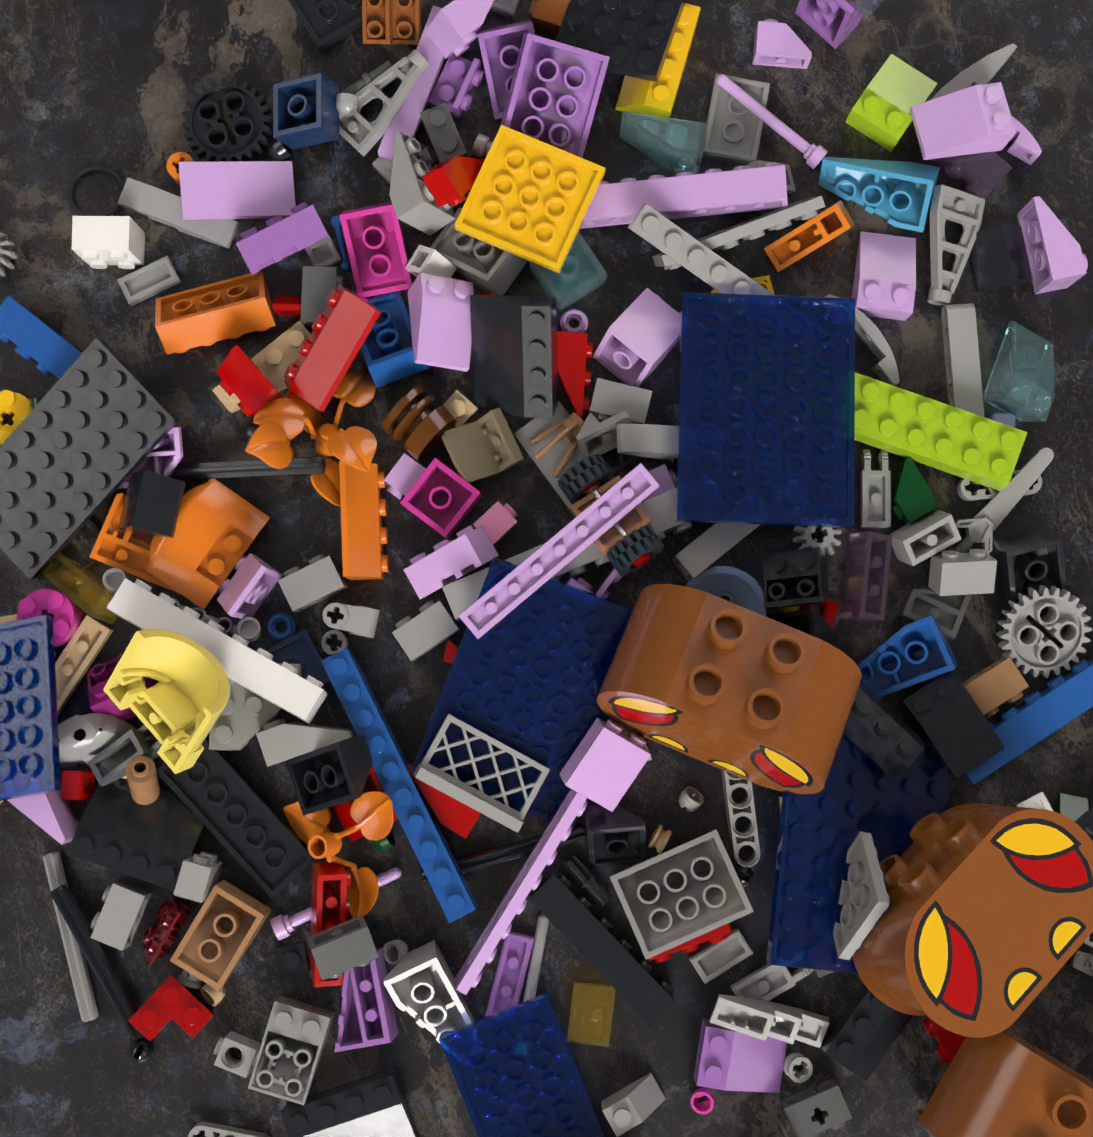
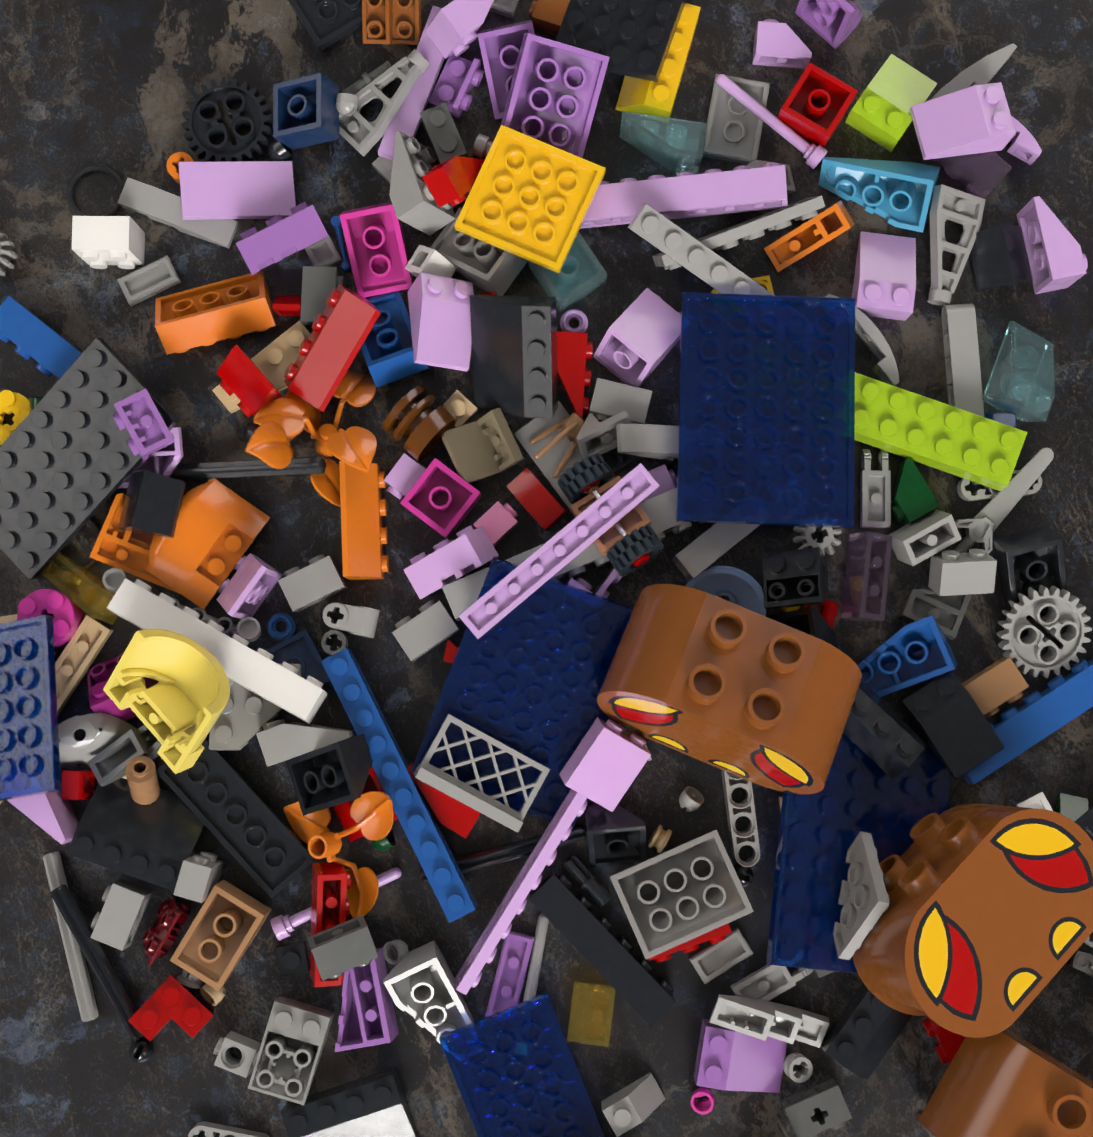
none -> medium lavender bracket [112,389,175,461]
none -> red slope [507,468,567,531]
none -> red brick [777,63,858,148]

